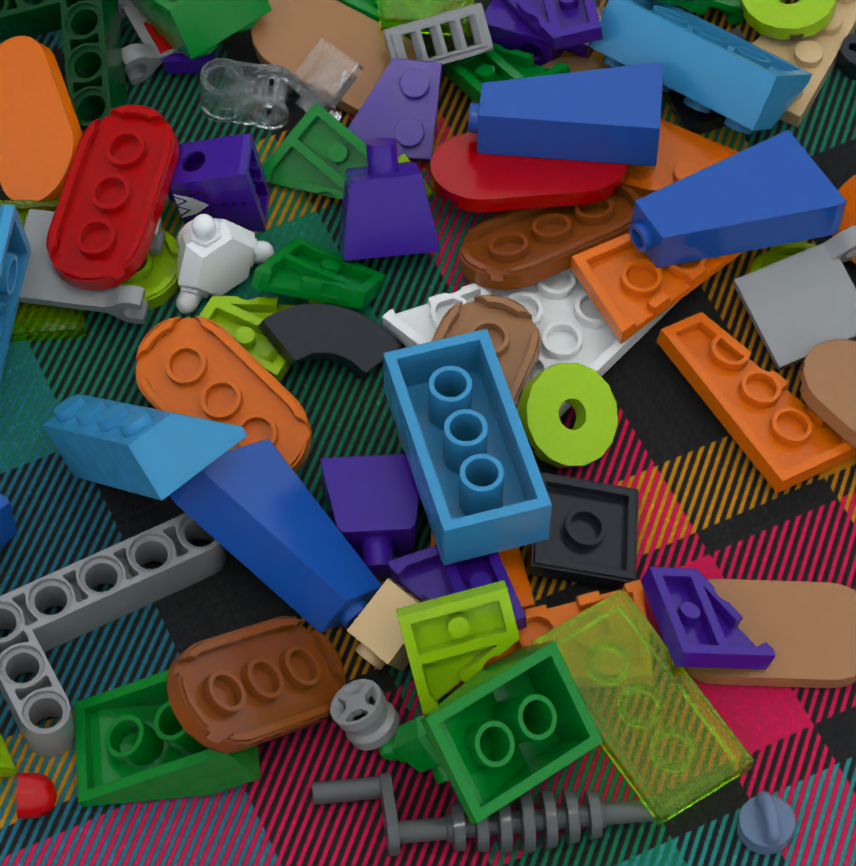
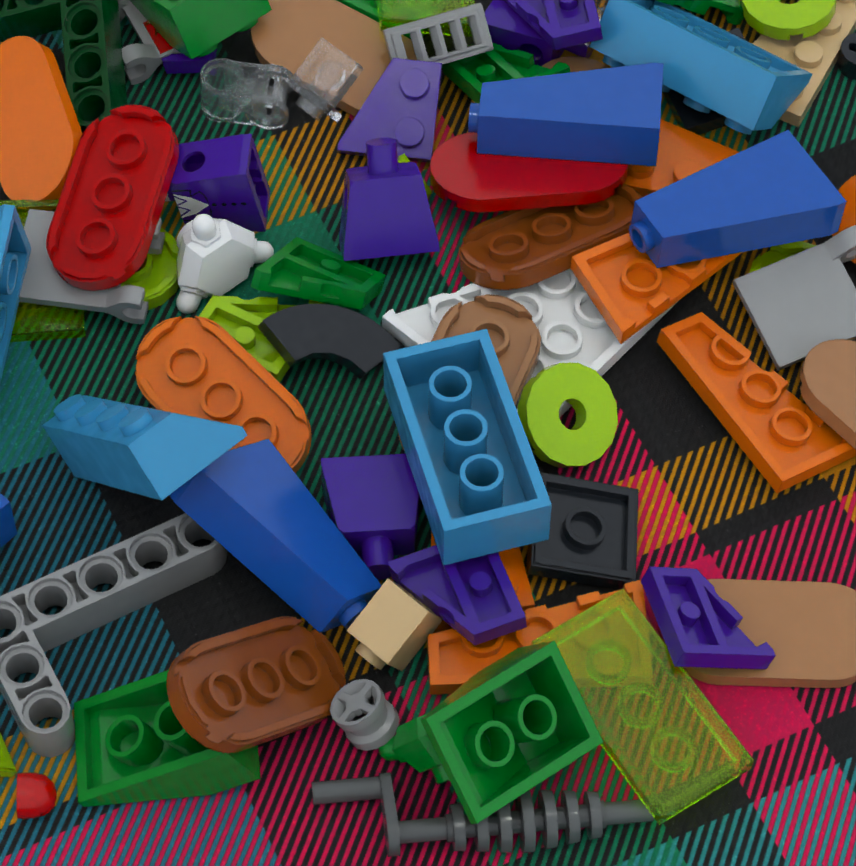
green wing [262,102,368,200] -> none
lime wing [395,580,520,715] -> none
sand blue tile [737,791,795,855] -> none

